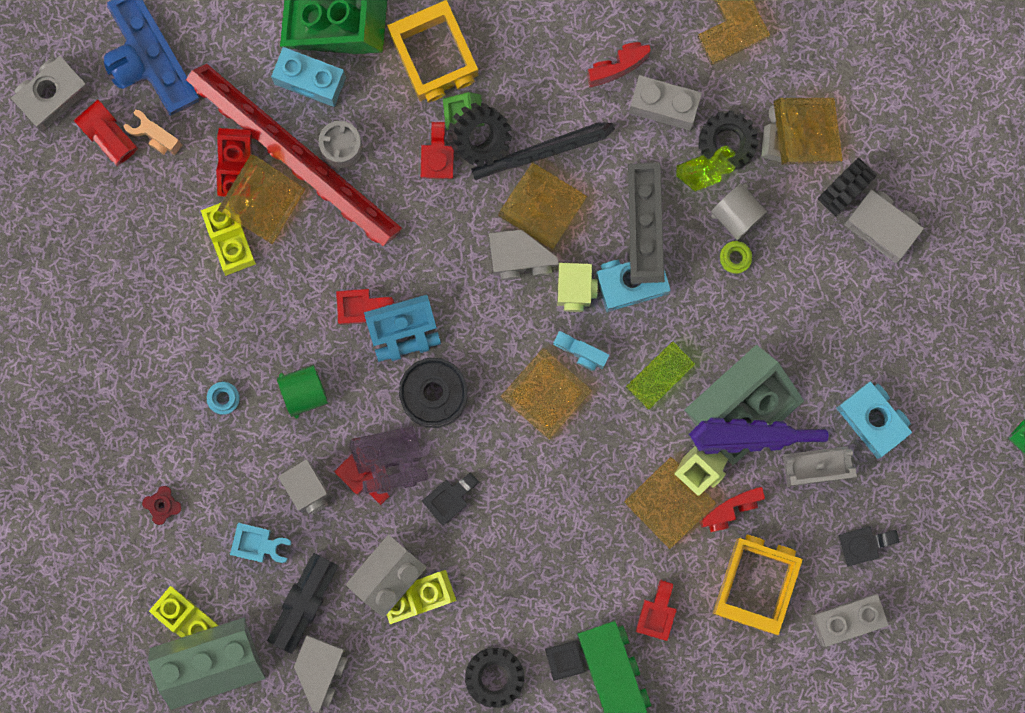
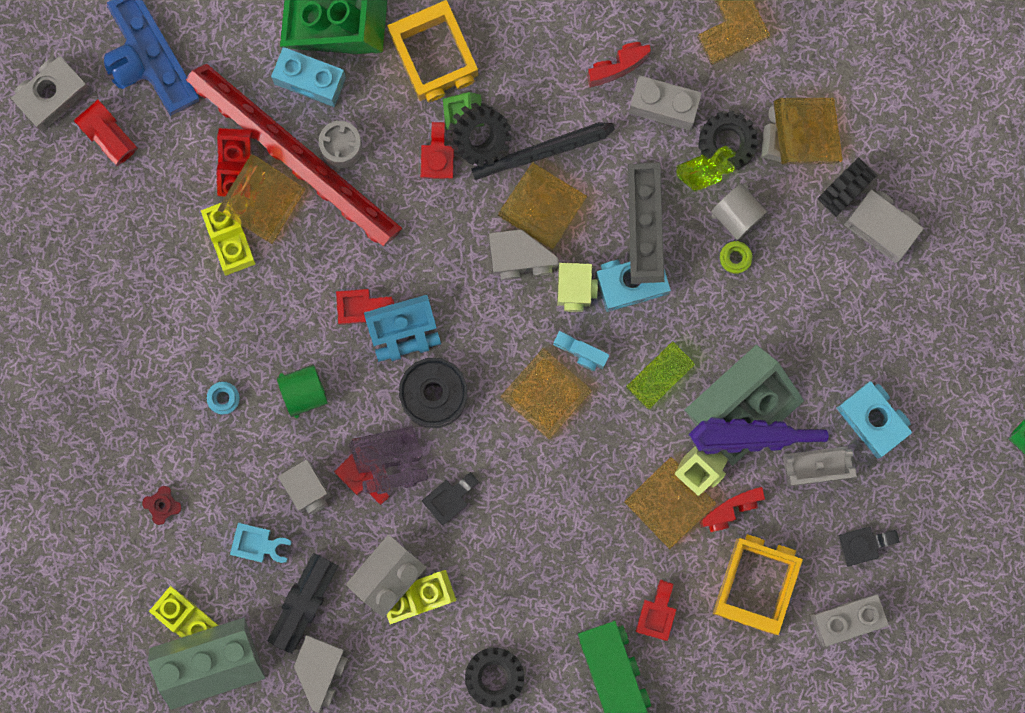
light nougat plate [123,110,182,156] -> none
black tile [545,640,585,681] -> none

